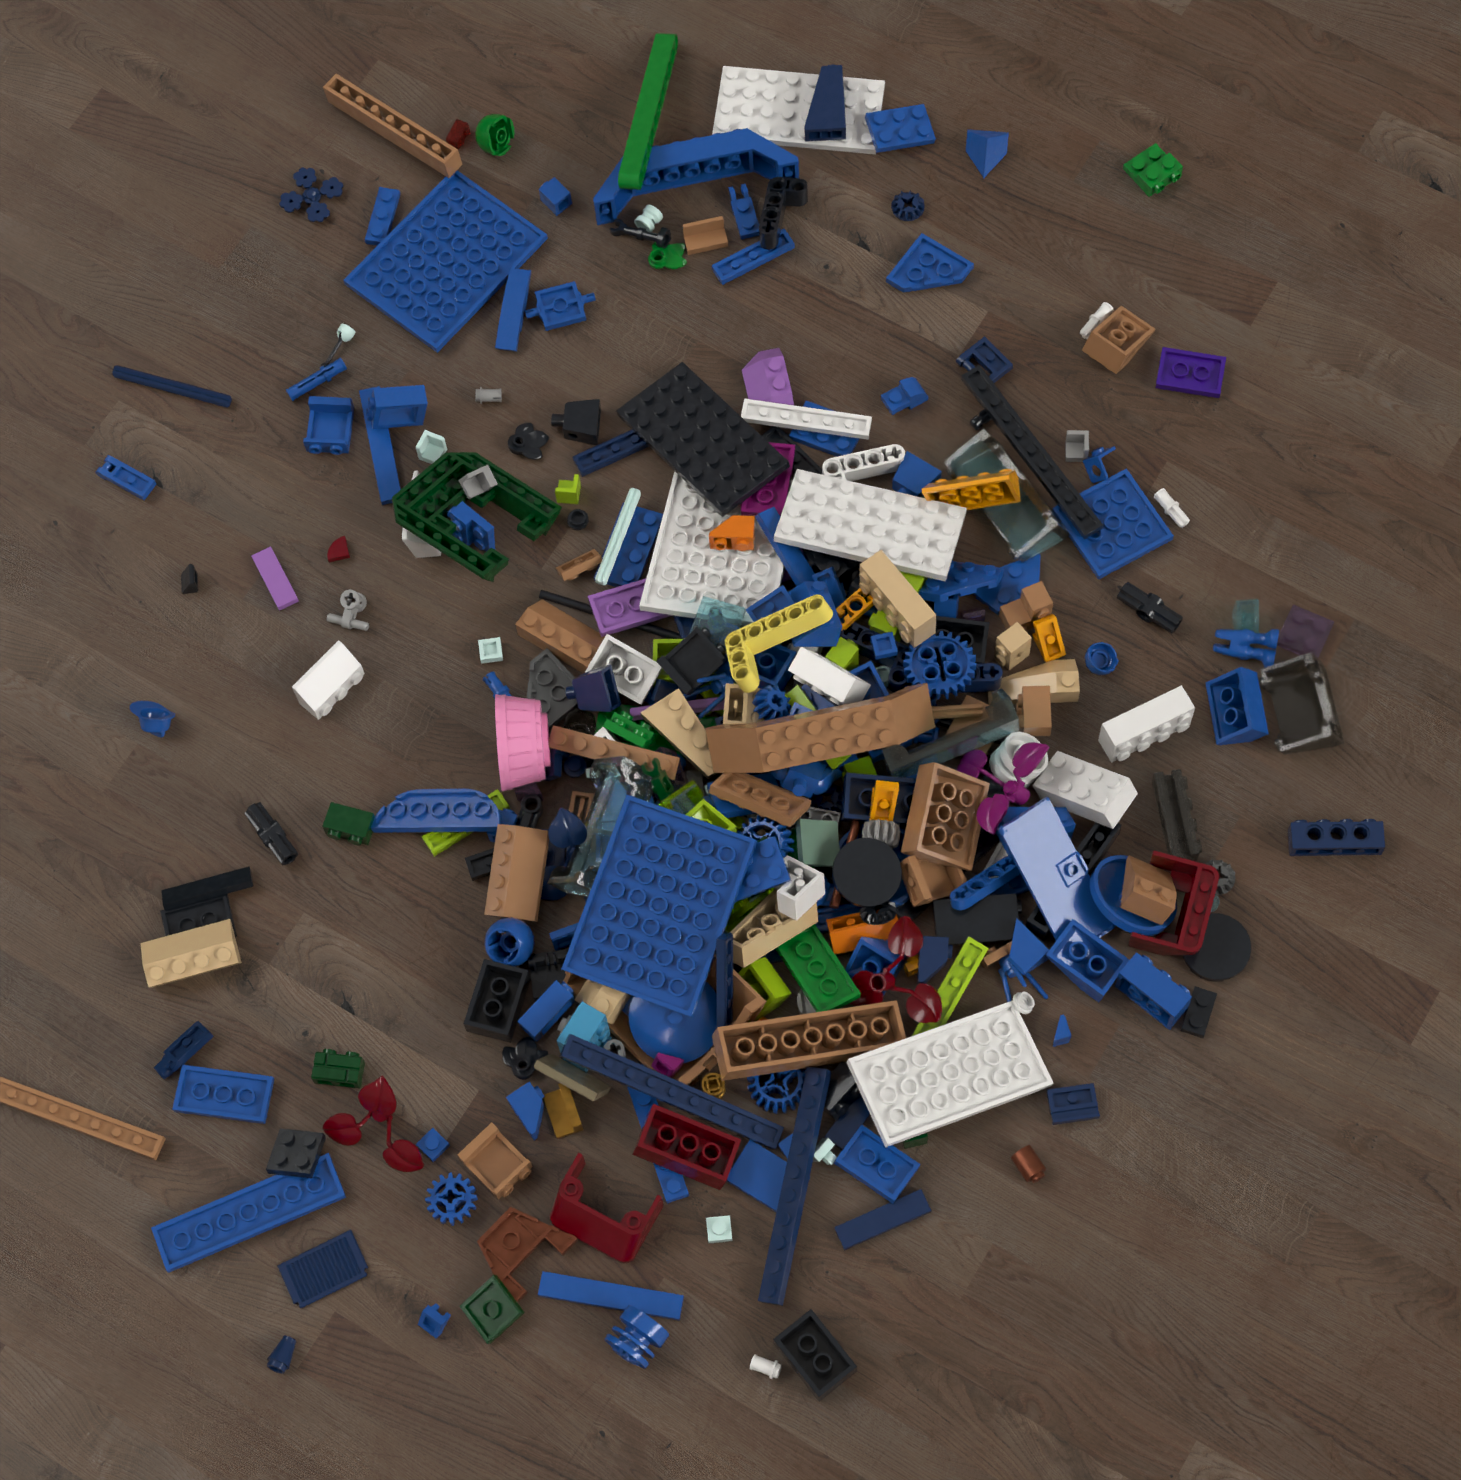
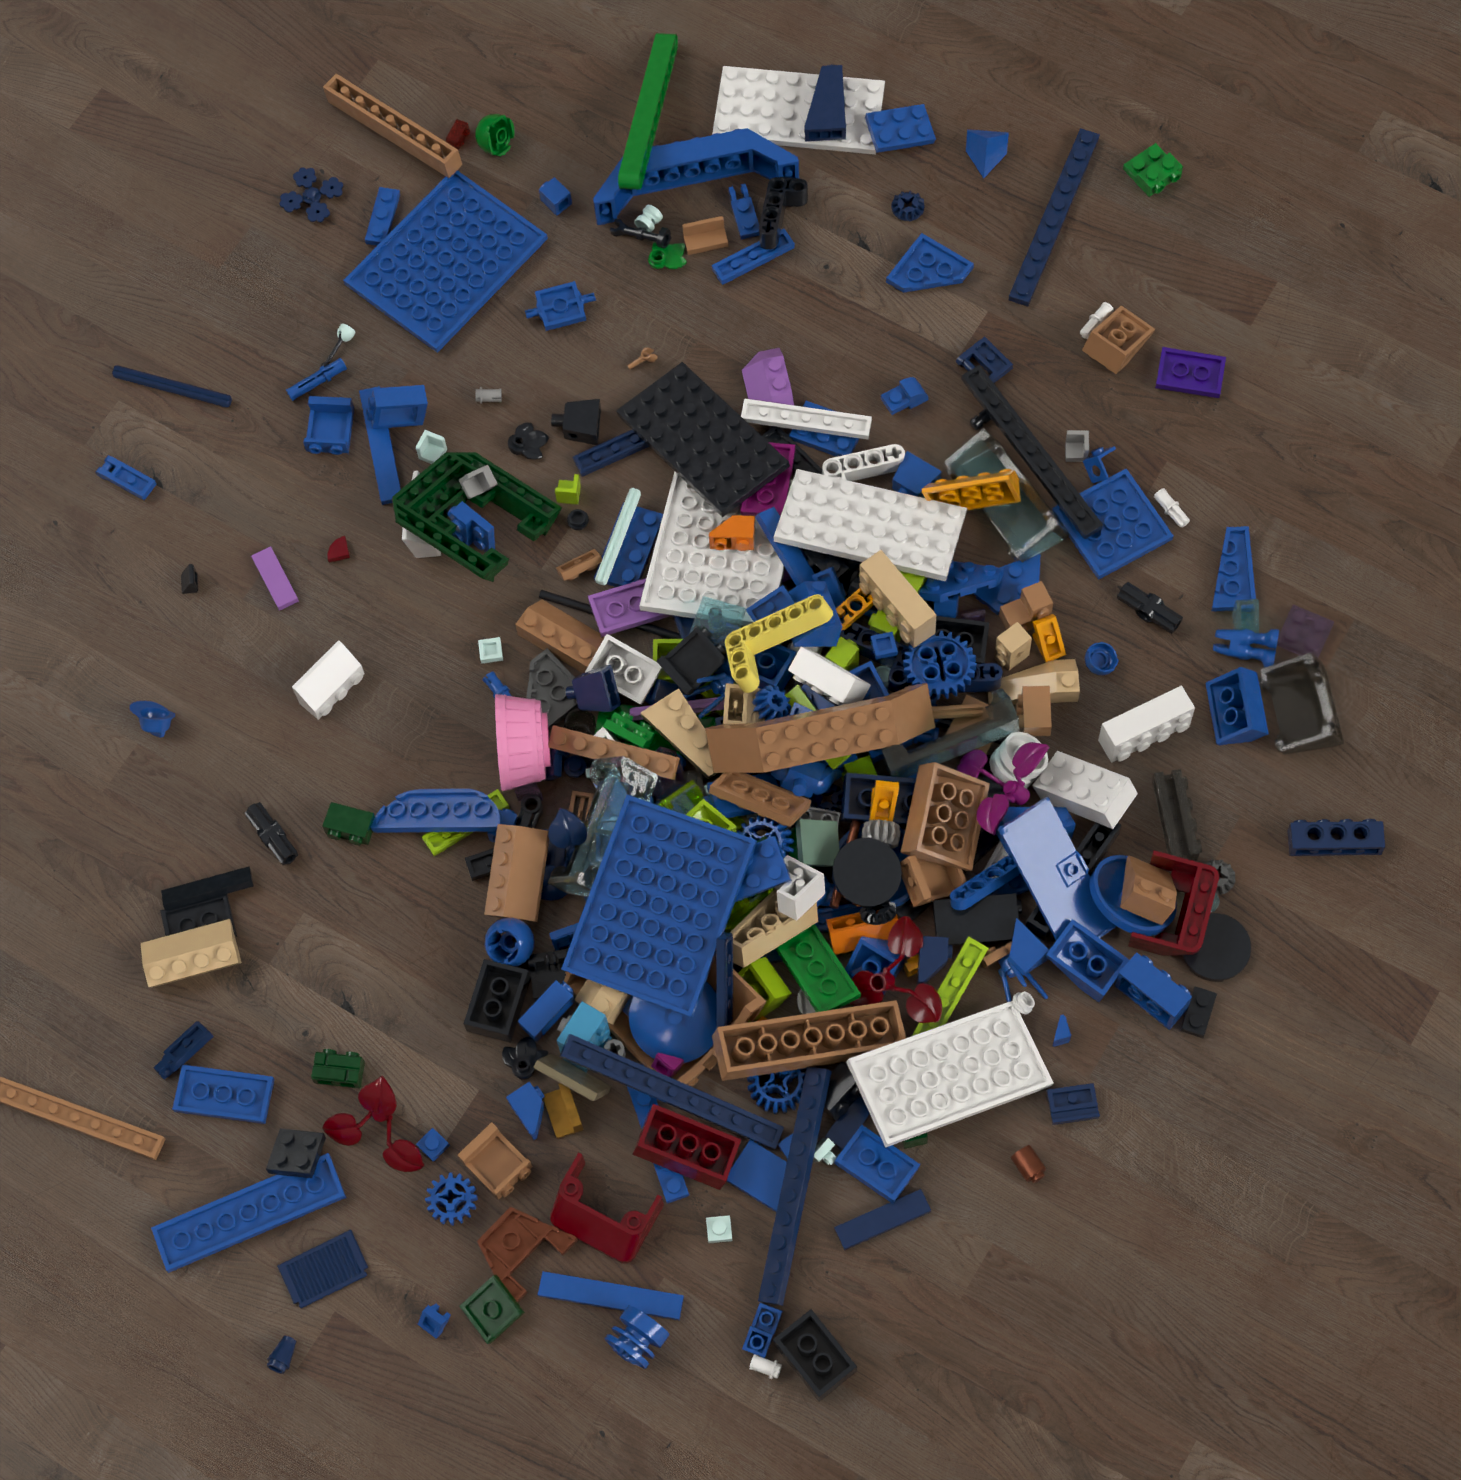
light grey piece [327,589,369,631] -> none
blue slope [495,268,531,352] -> none
dark green plate [641,758,674,800] -> none
pearl gold wheel [702,1073,726,1099] -> none
none -> medium nougat hand [627,348,657,369]
none -> blue slope [742,1302,783,1358]
none -> dark blue plate [1008,128,1100,307]
none -> blue wing [1211,526,1257,611]

